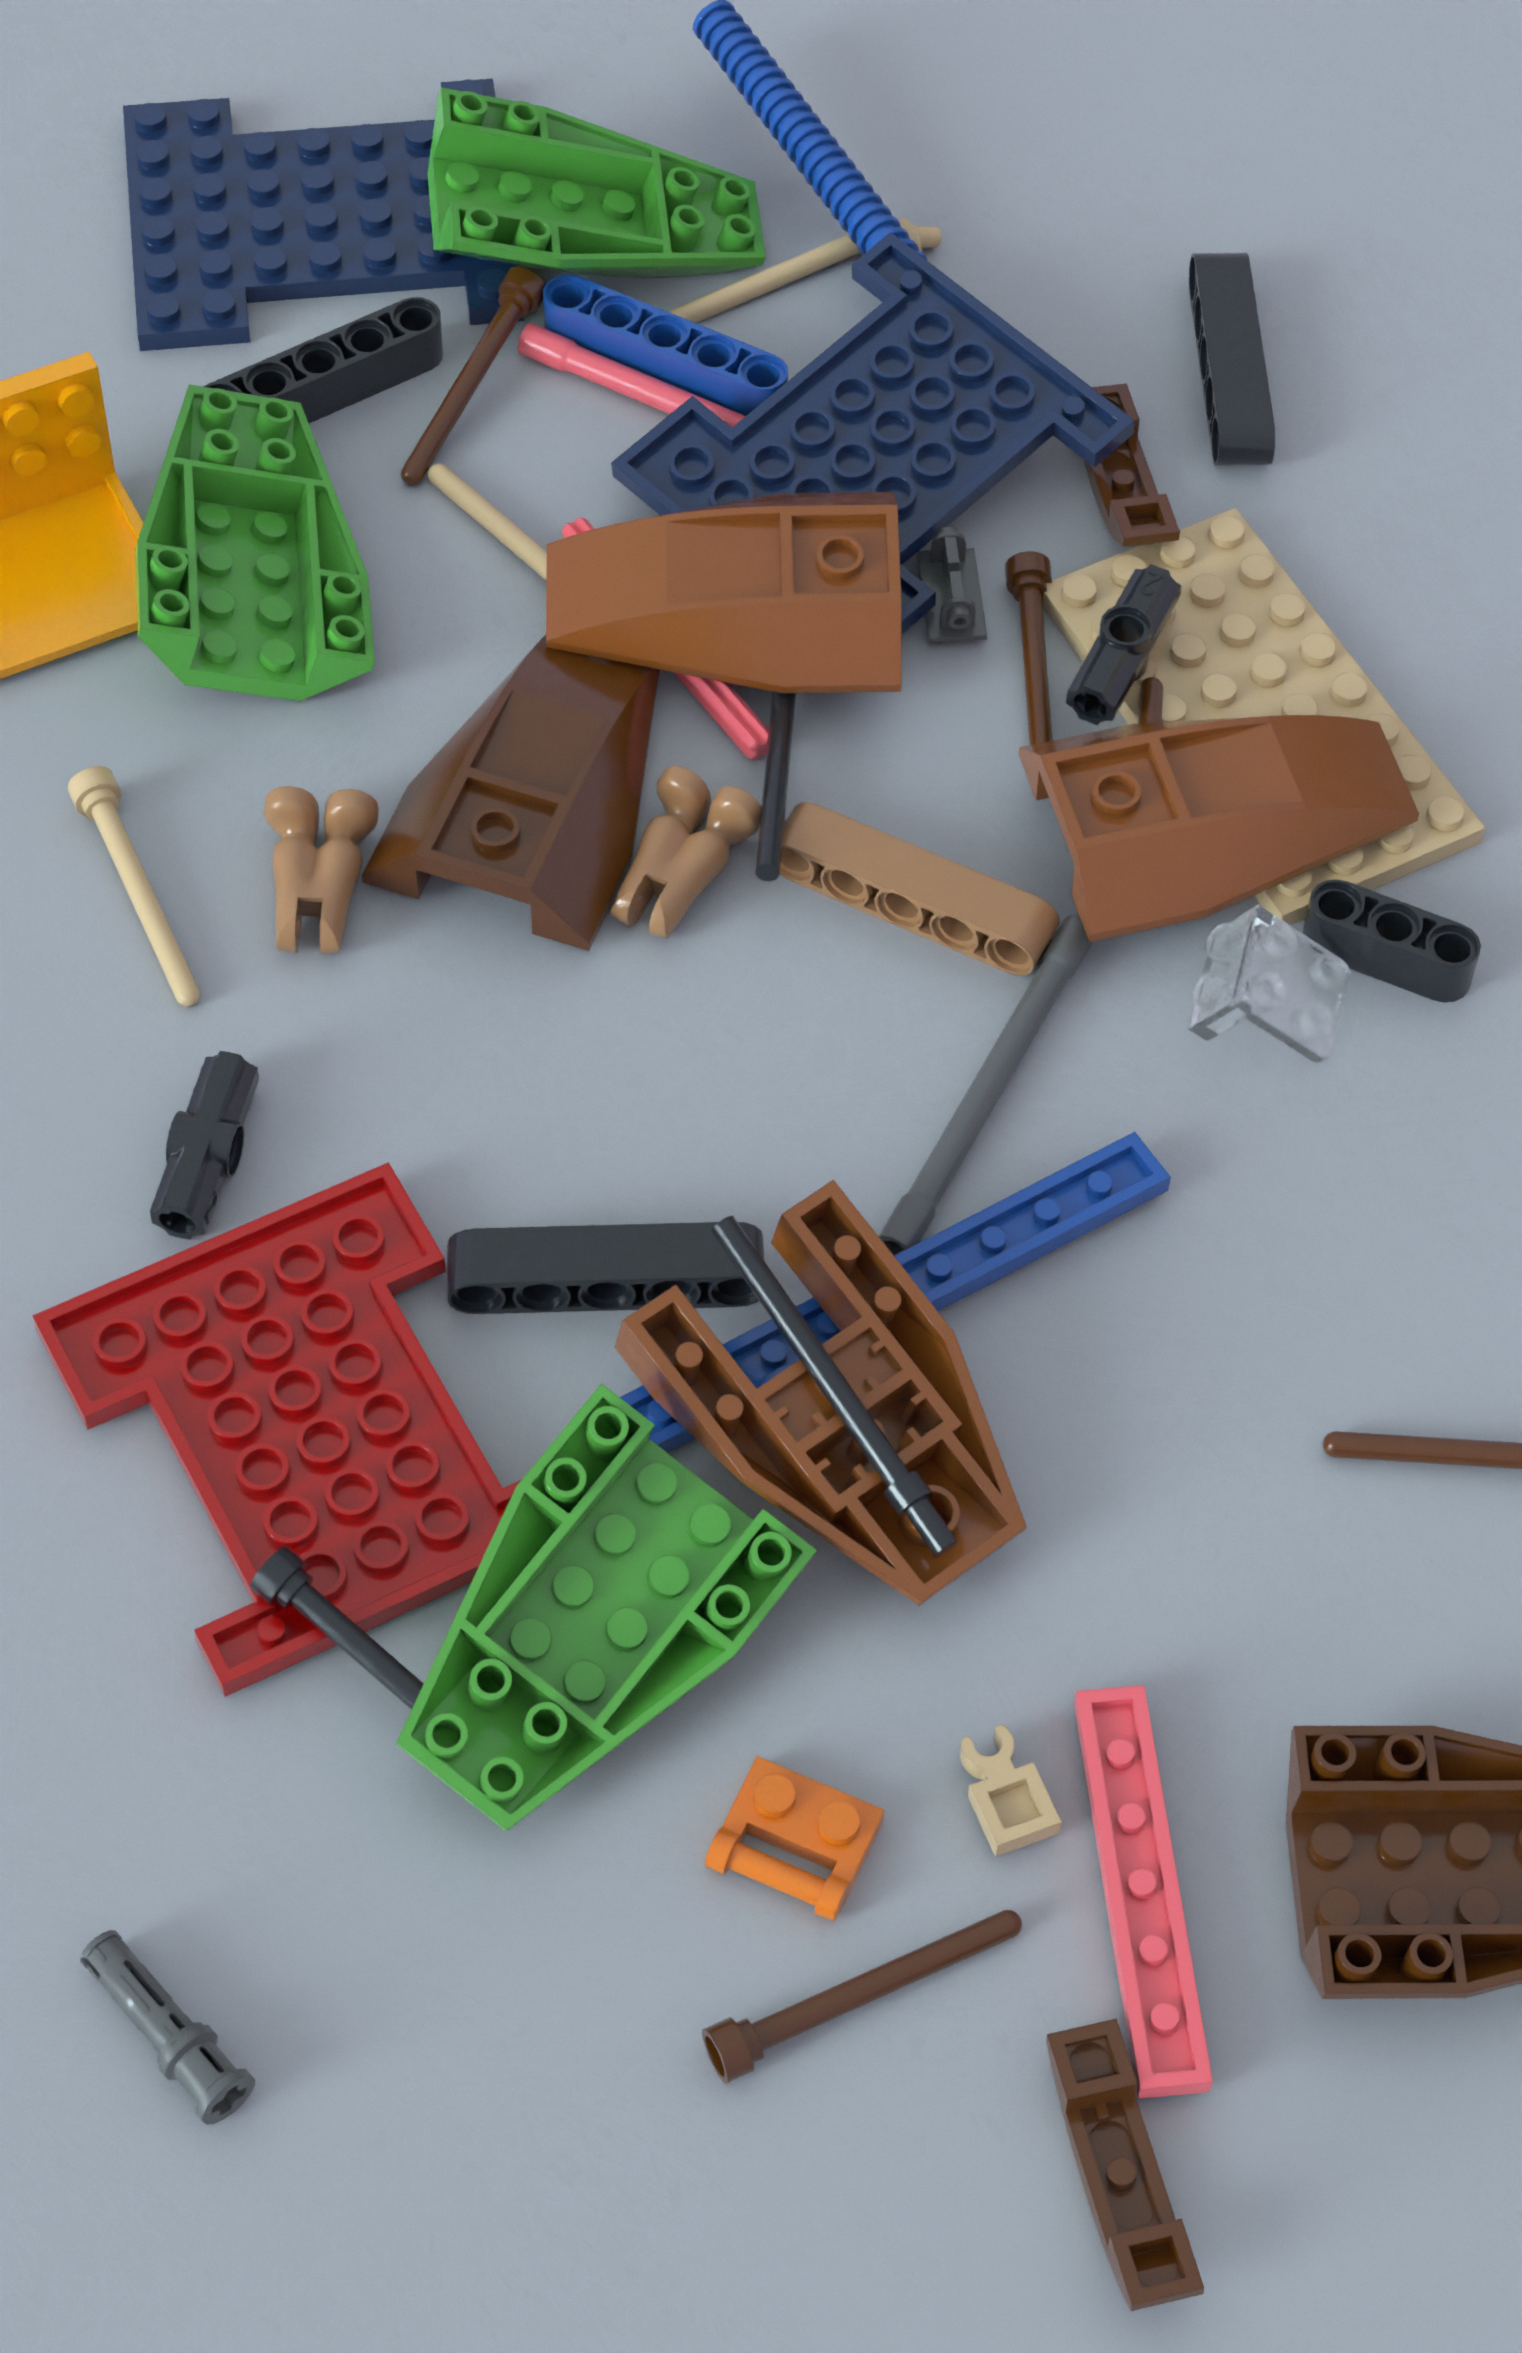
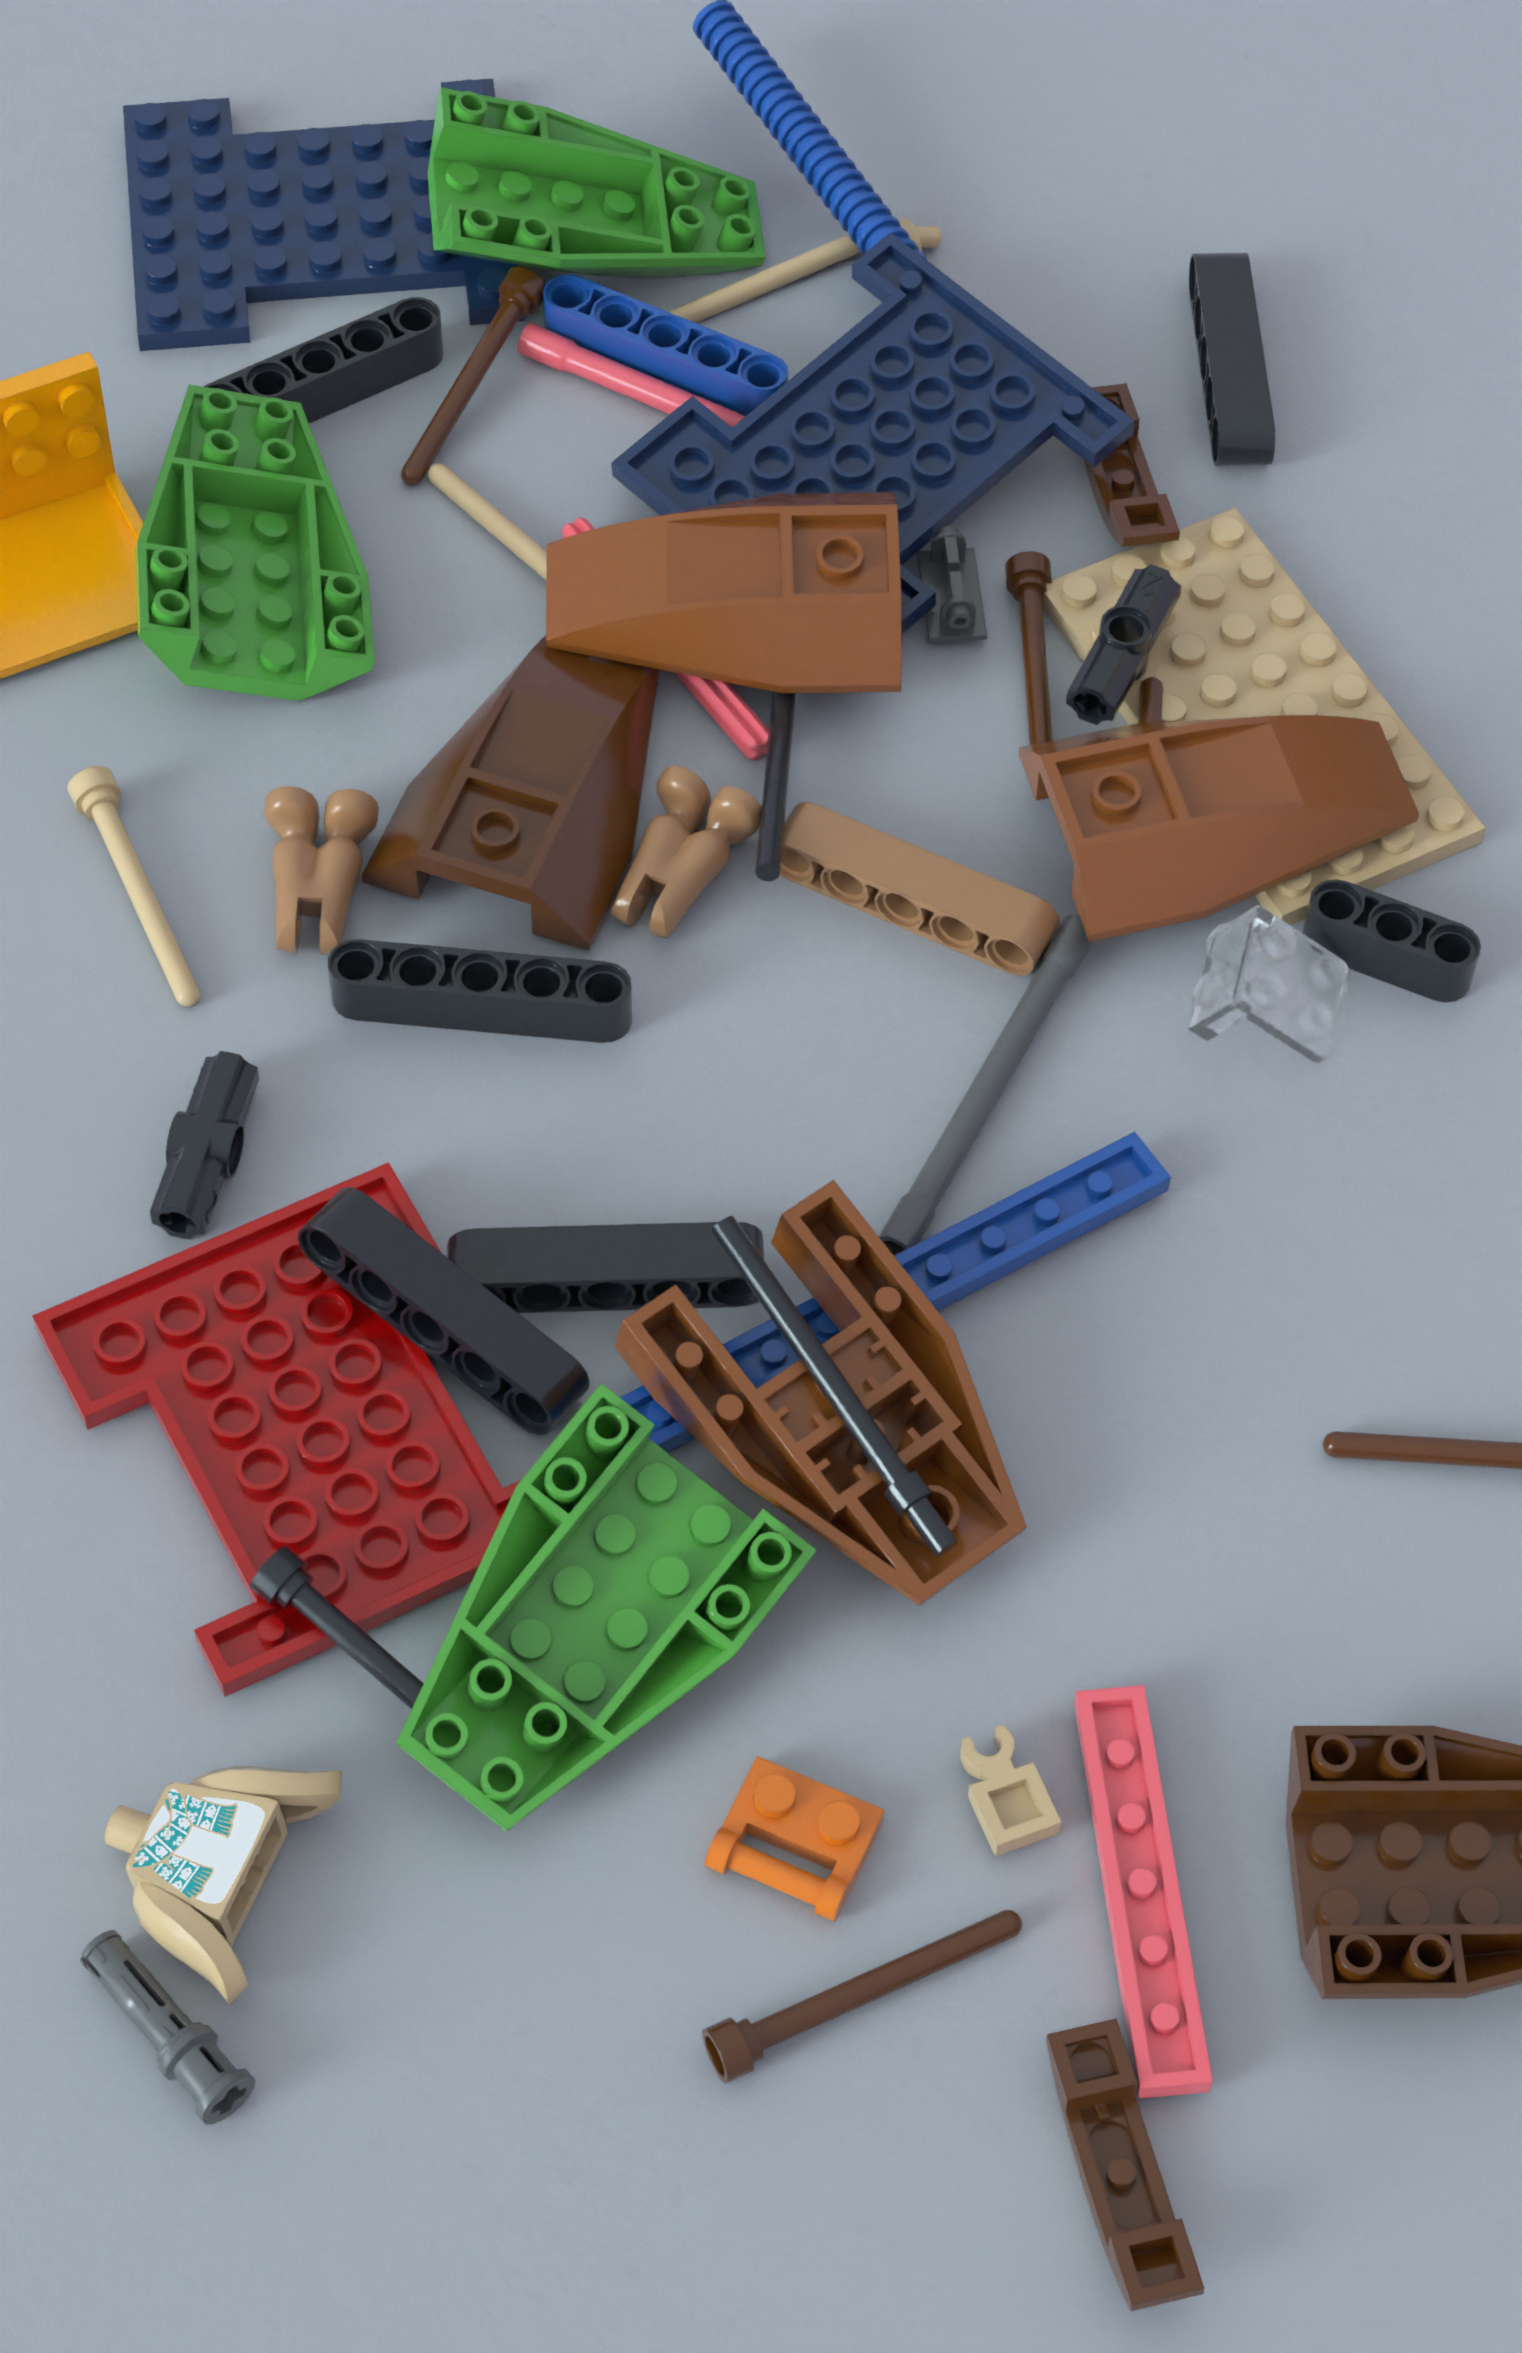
none -> tan torso [104,1766,342,2005]
none -> black beam [298,1187,590,1435]
none -> black beam [328,939,632,1043]

